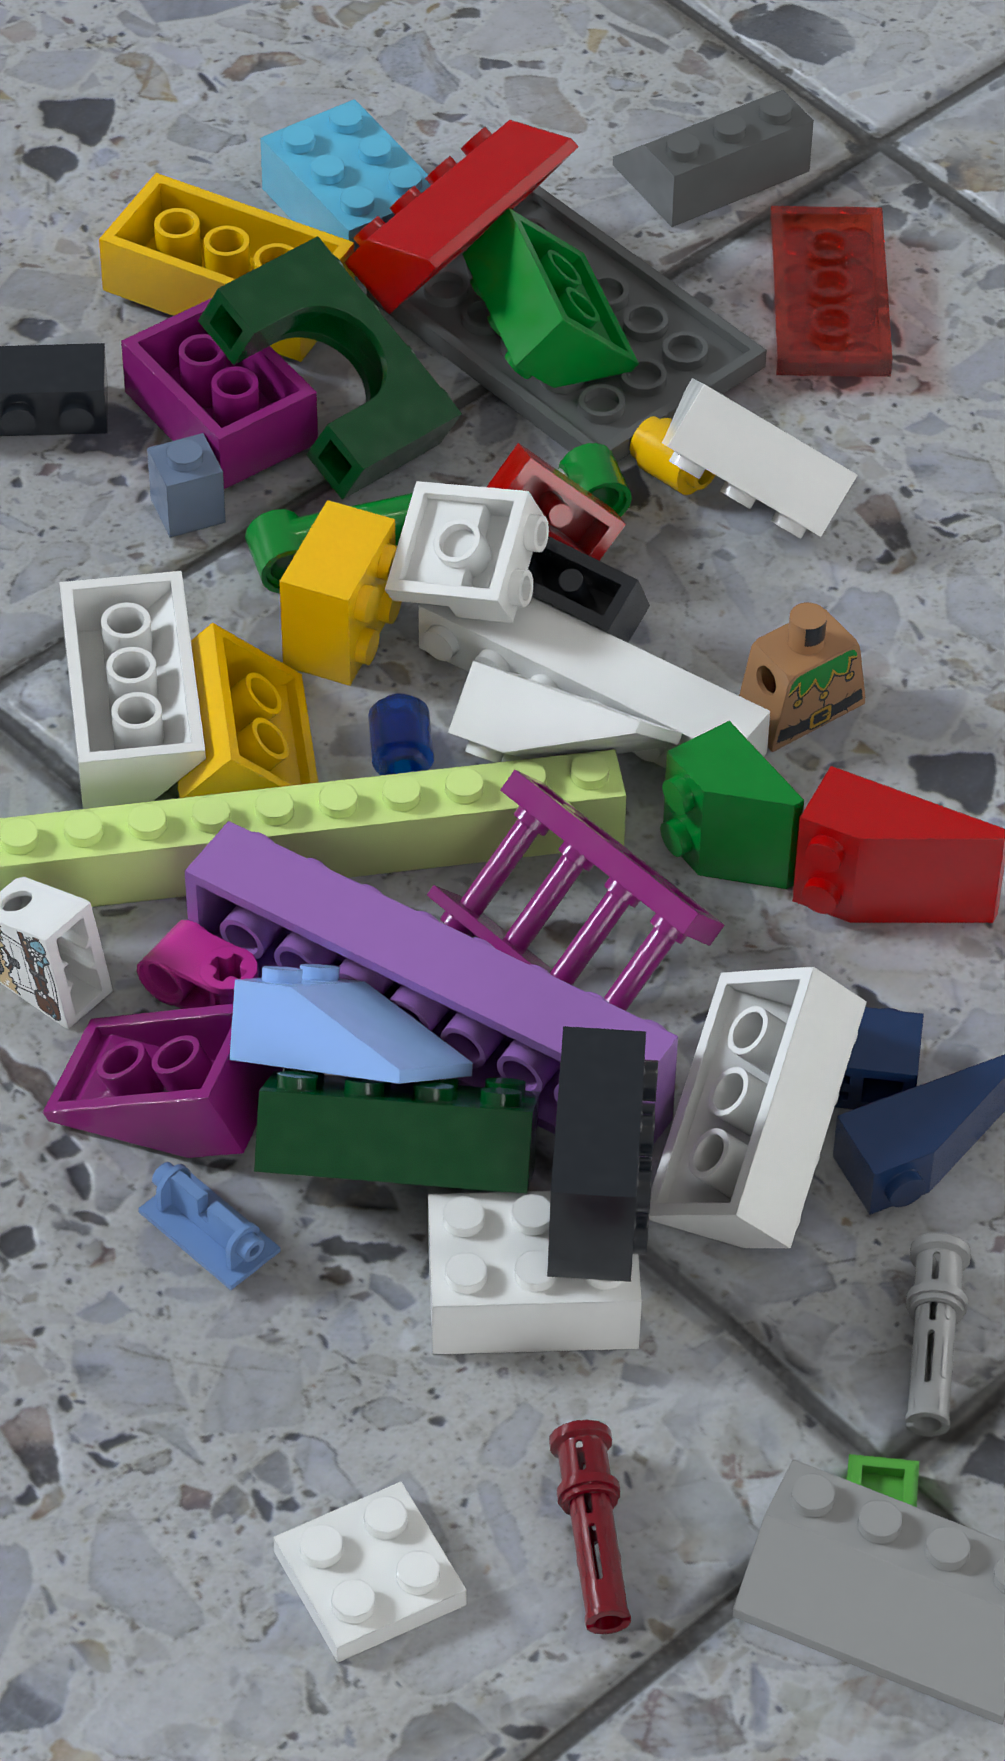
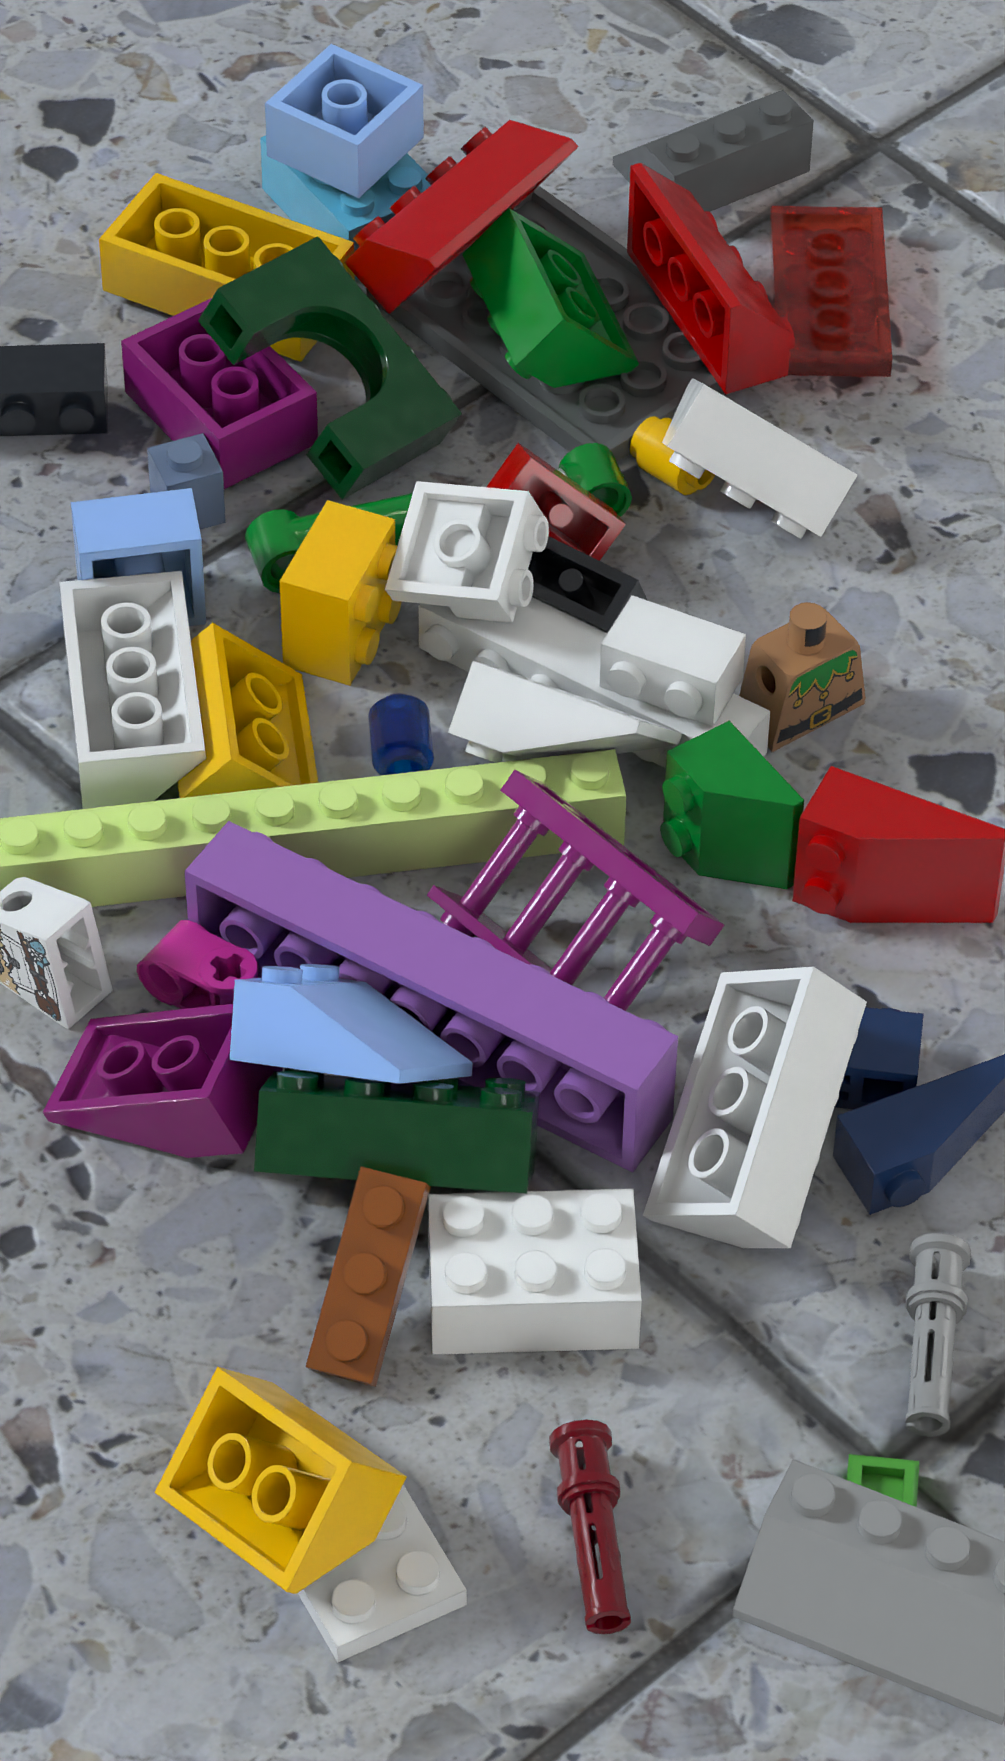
medium blue hinge [138,1162,281,1290] -> none
black brick [547,1026,658,1282] -> none
none -> light blue brick [71,488,206,626]
none -> yellow slope [154,1366,407,1594]
none -> light blue brick [265,44,424,198]
none -> dark orange plate [305,1167,431,1387]
none -> white brick [599,595,746,726]
none -> red slope [627,163,795,395]

